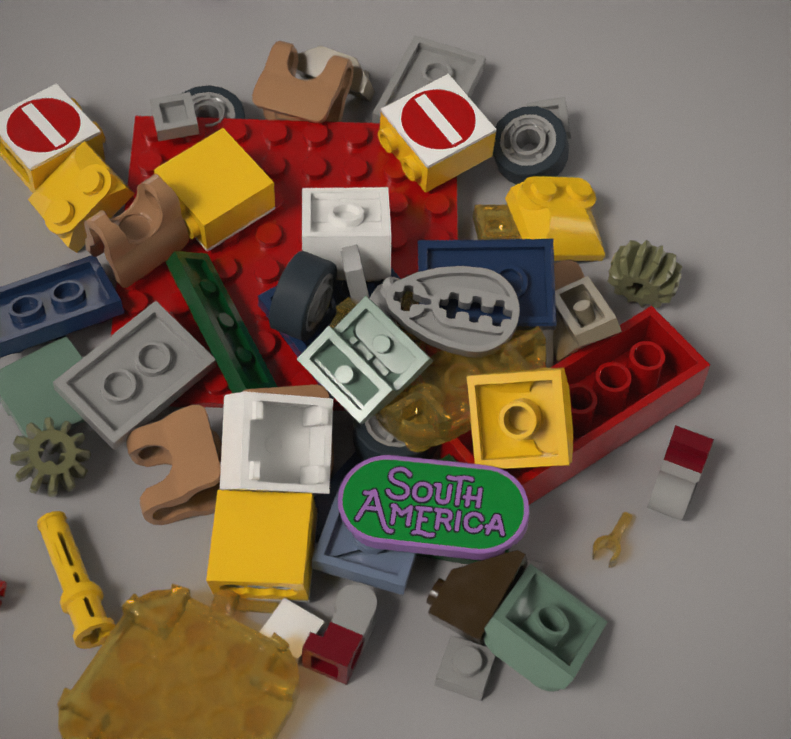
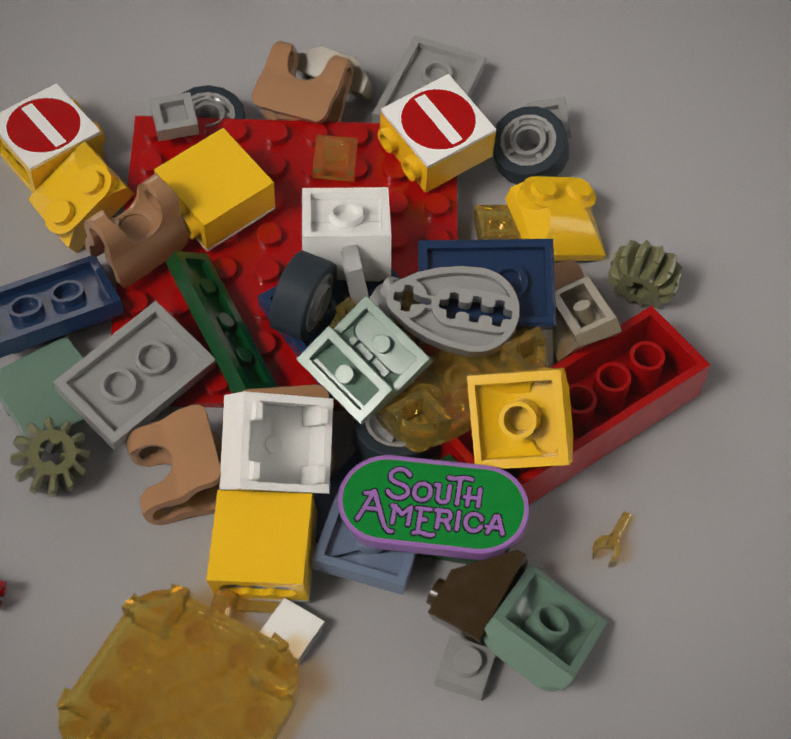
yellow pin [37,511,117,649] -> none
leg [302,583,377,685] -> none
leg [647,425,714,521] -> none
none -> clear yellow plate [313,135,358,181]

